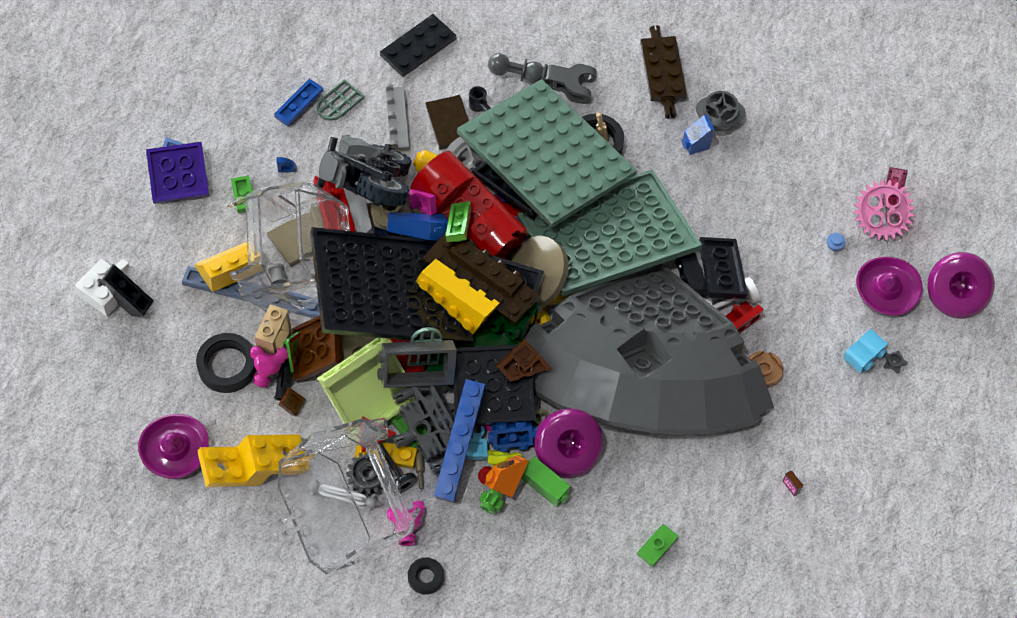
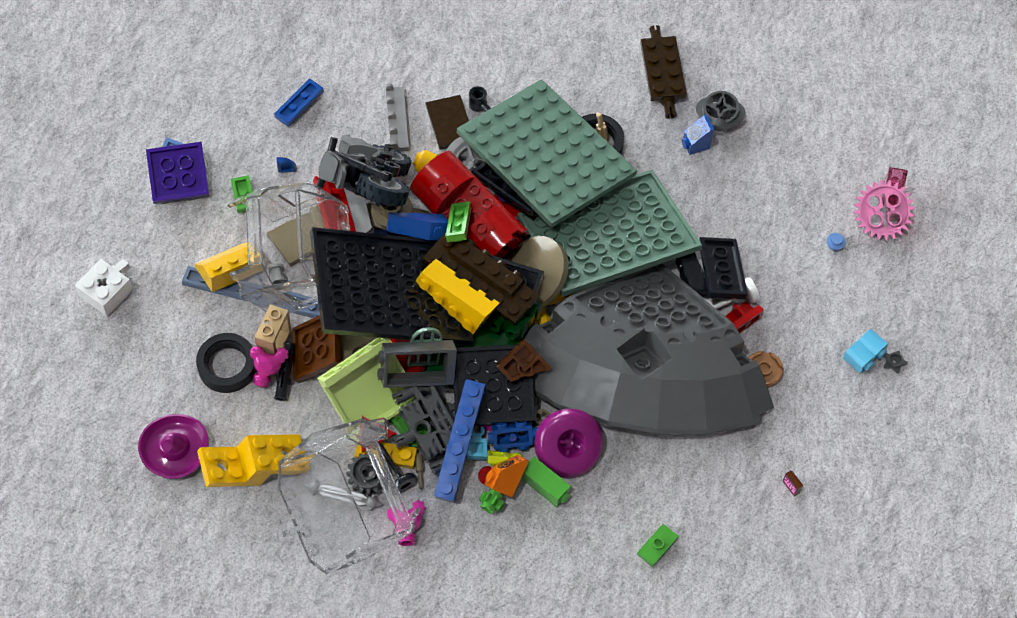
black slope [102,264,154,316] -> none
reddish brown tile [278,388,305,416] -> none
bright green piece [283,332,301,373] -> none
sand green window [317,79,365,121] -> none
black plate [380,14,456,77] -> none
black tyre [407,557,444,595] -> none
dark pink slope [408,189,437,215] -> none
dark grey piece [488,53,597,104] -> none
magenta hat [856,257,923,316] -> none
magenta hat [927,252,995,319] -> none

